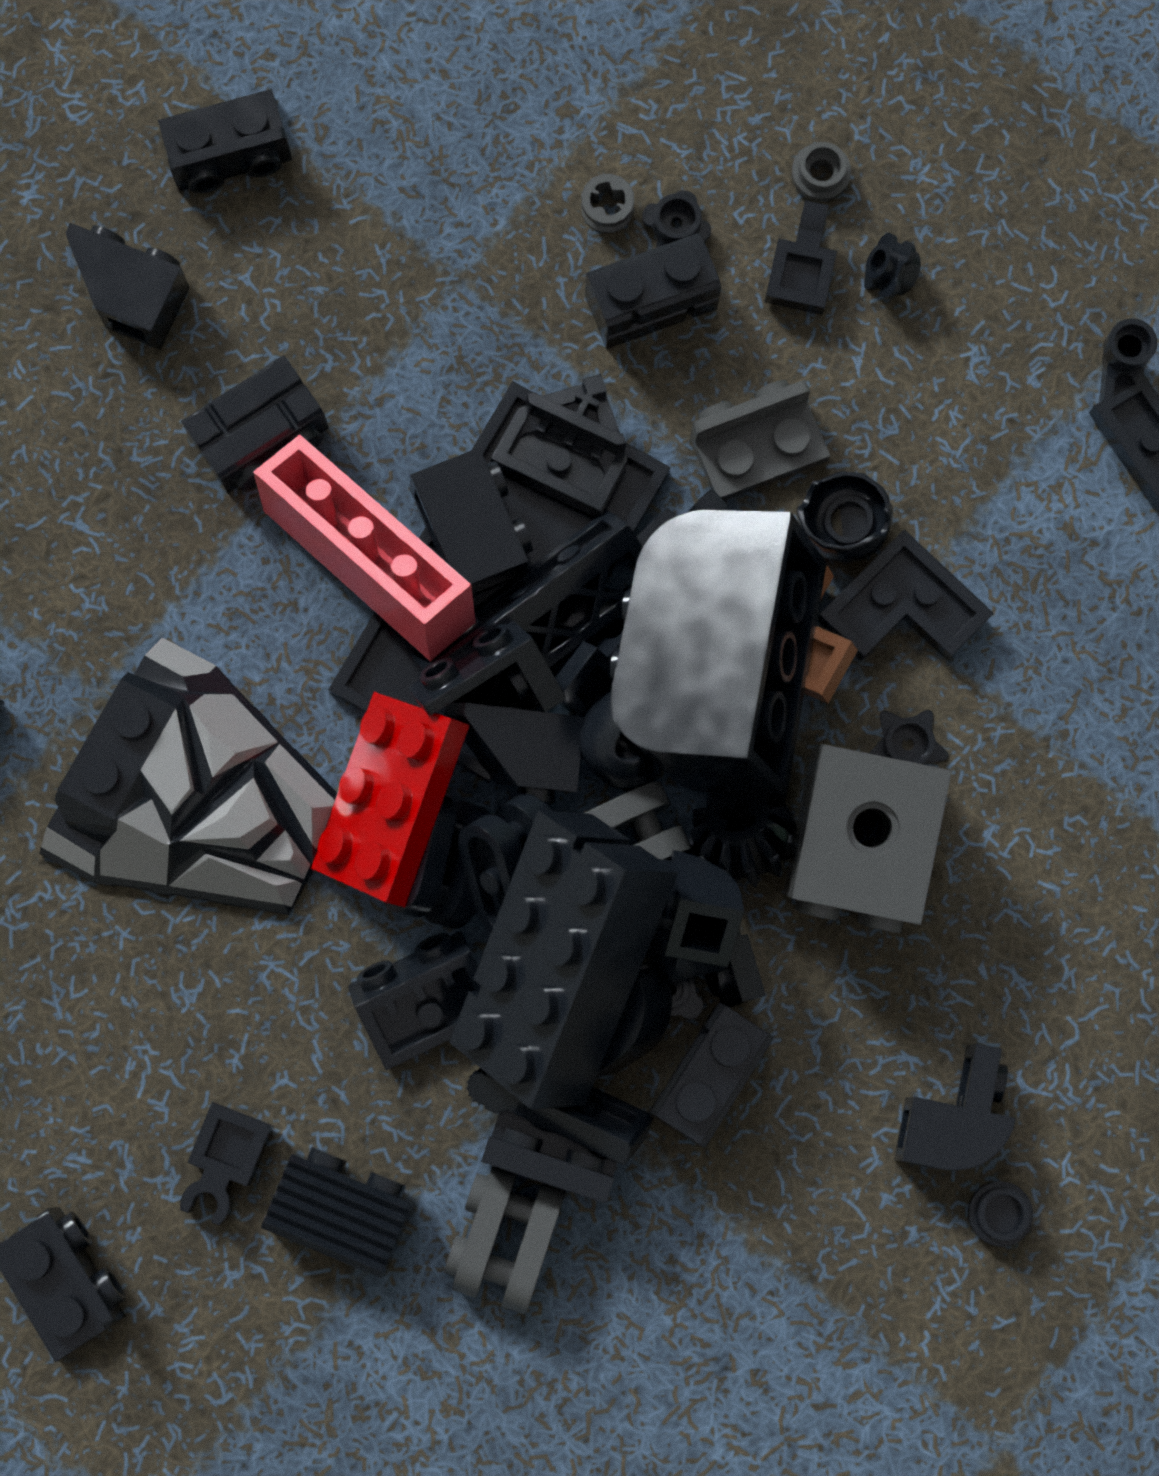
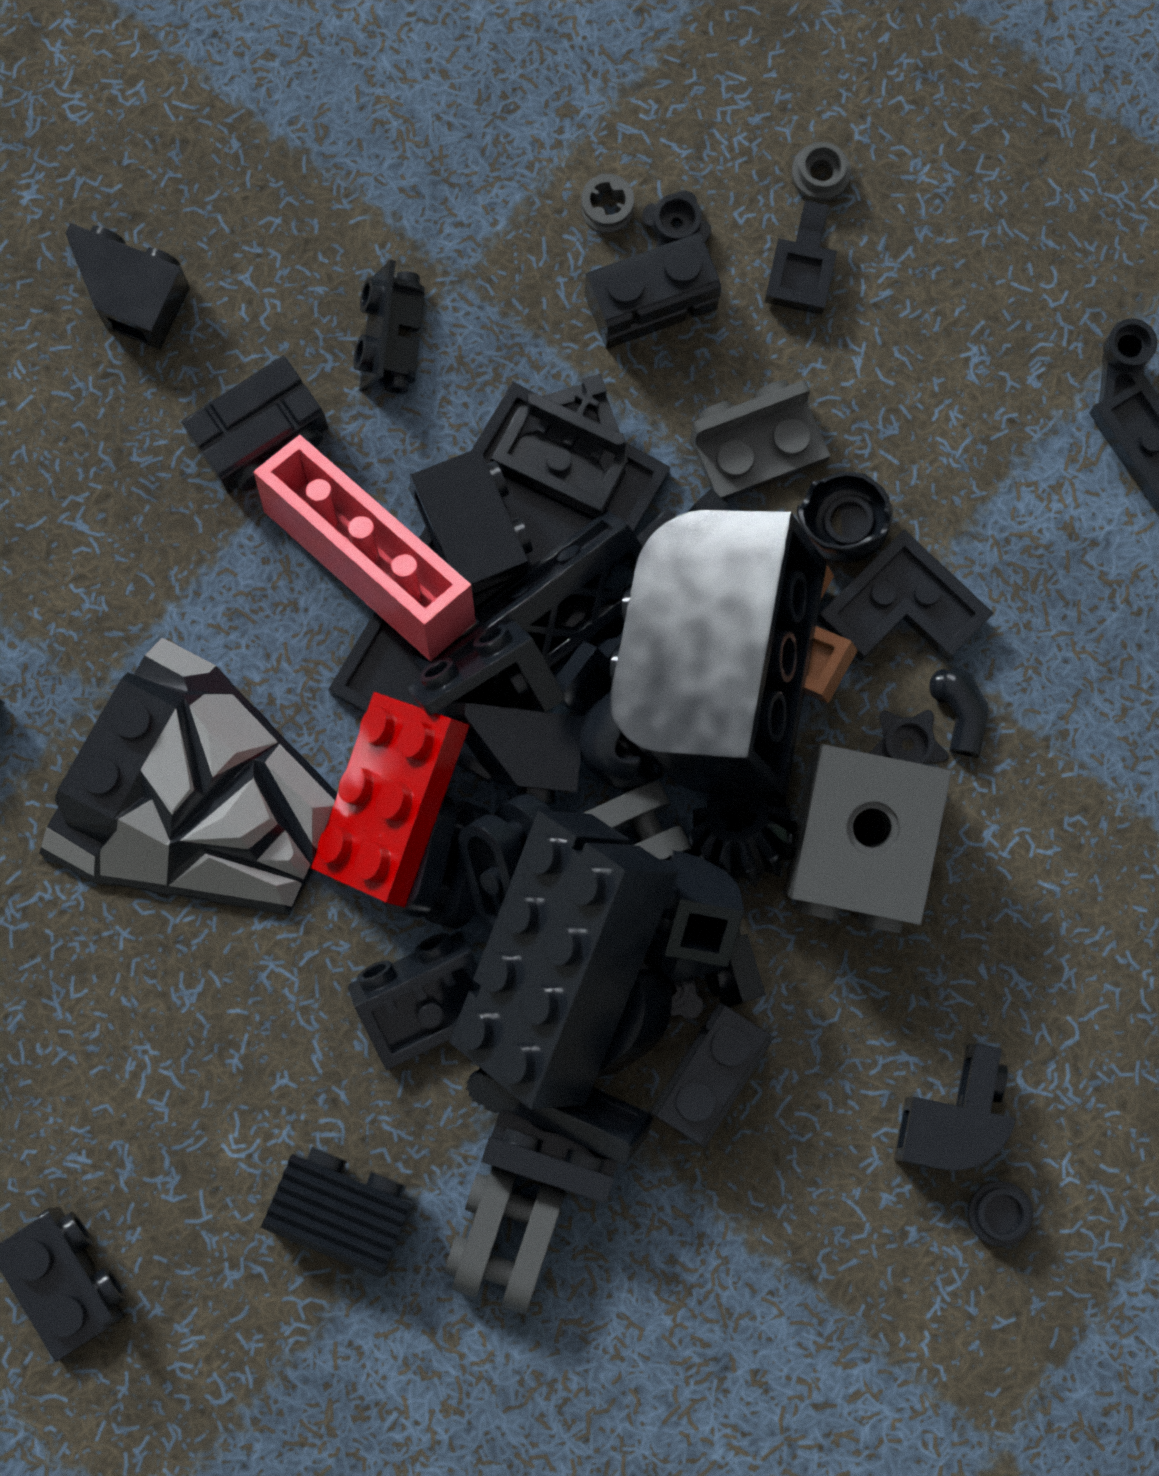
black bracket [158,89,293,193] -> none
black plate [180,1102,275,1225] -> none
black plate [864,233,921,299] -> none
none -> black hinge [353,260,425,394]
none -> black arm [929,667,989,758]

